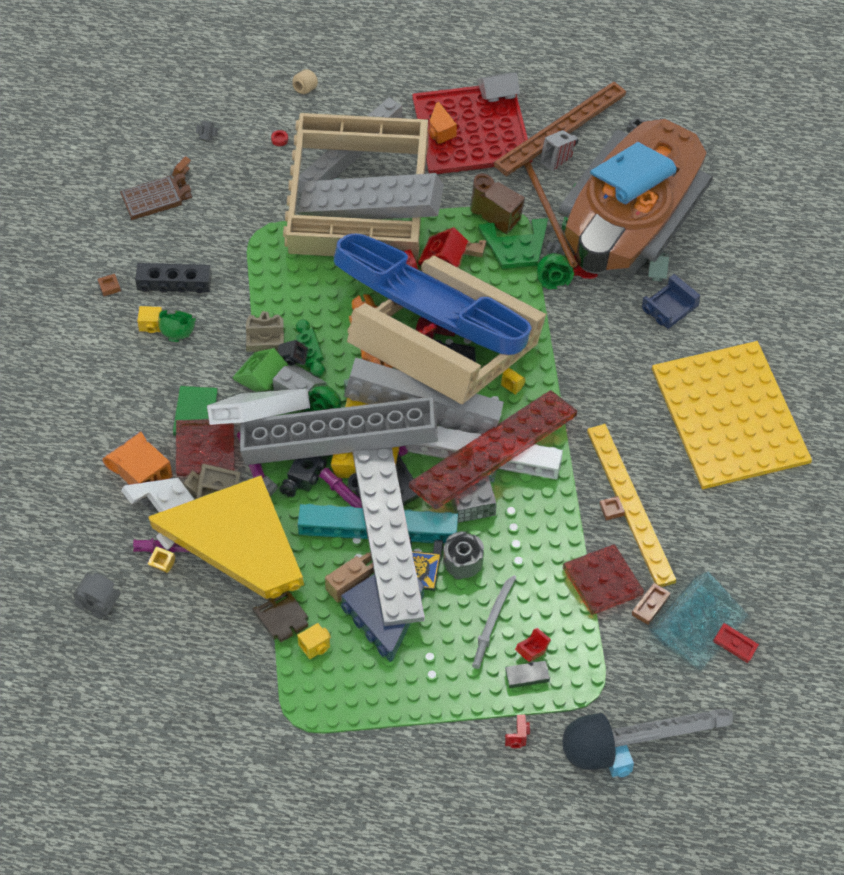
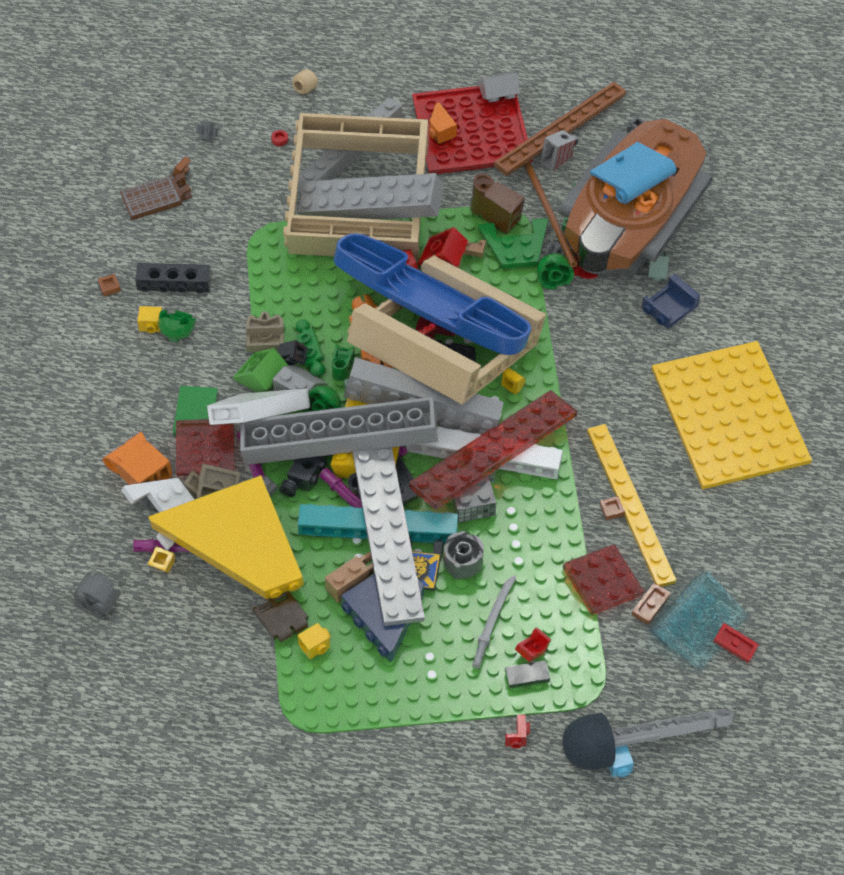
none -> green piece [332,344,355,381]

